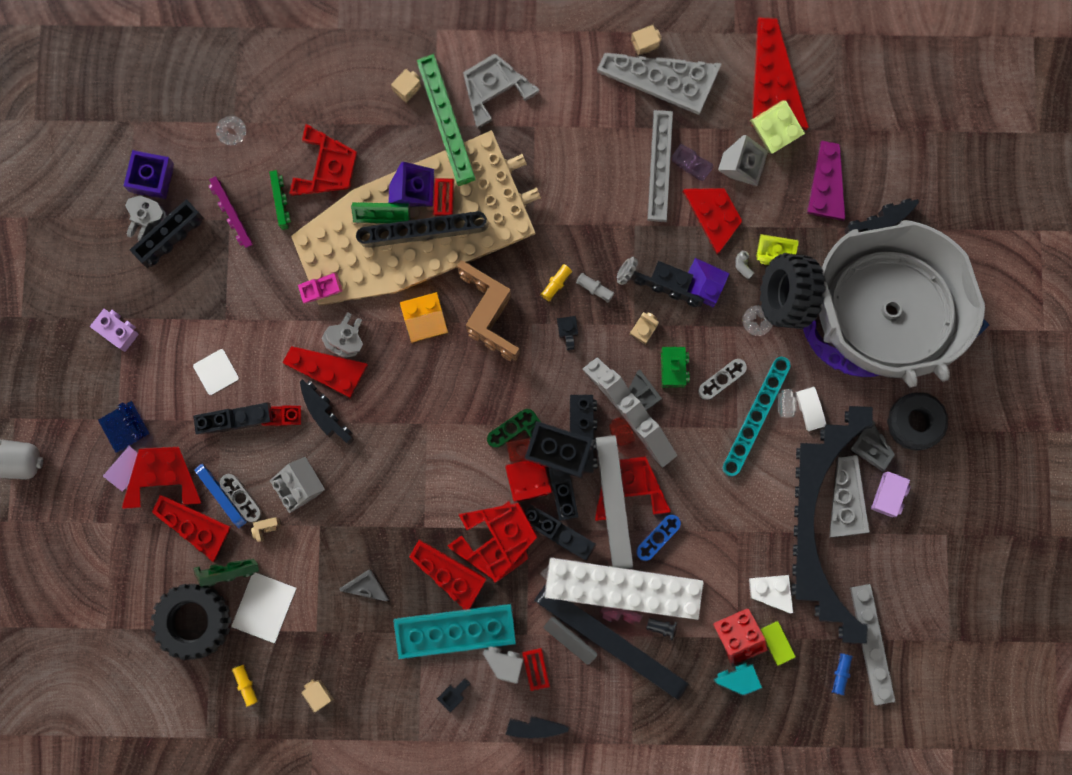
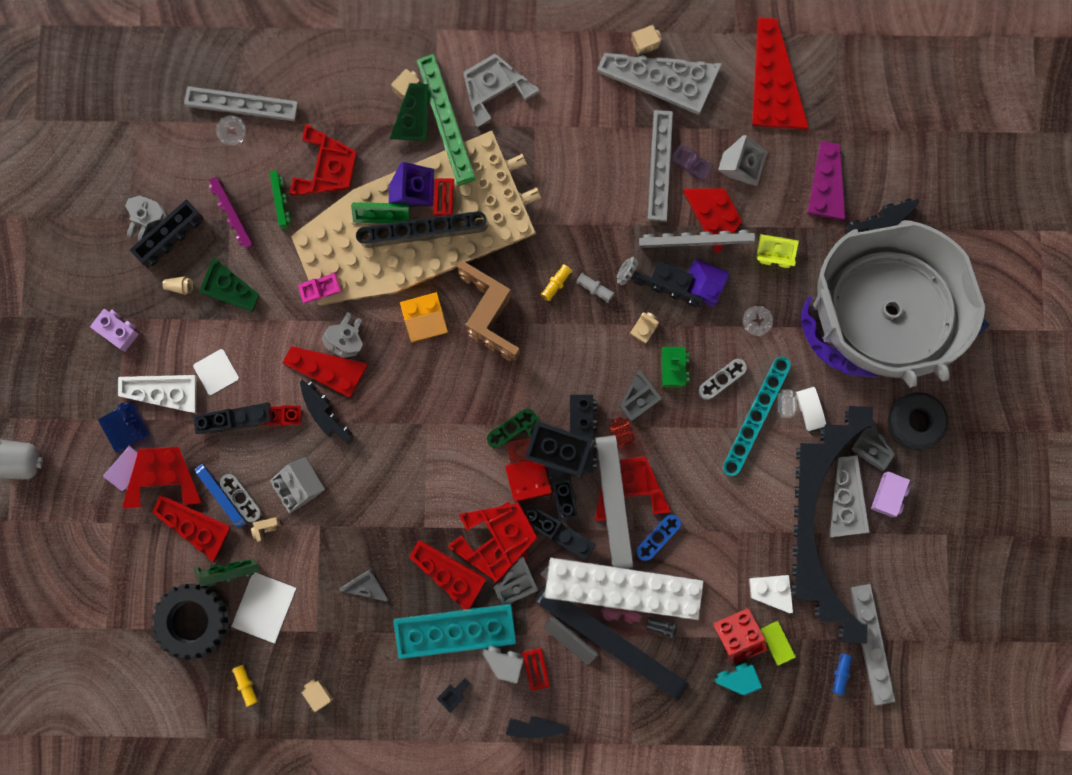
dark purple brick [123,150,174,199] -> none
black plate [557,316,578,350] -> none
light grey arch [583,357,678,467] -> none
light grey arm [736,251,754,280] -> none
yellowish green brick [750,101,805,154] -> none
black tyre [760,253,826,329] -> none
none -> white wing [118,375,197,414]
none -> tan cone [163,276,193,295]
none -> light grey plate [184,86,299,122]
none -> dark green wing [199,257,260,313]
none -> dark green wing [389,83,428,141]
none -> dark grey wing [494,556,538,605]
none -> light grey plate [639,230,755,248]

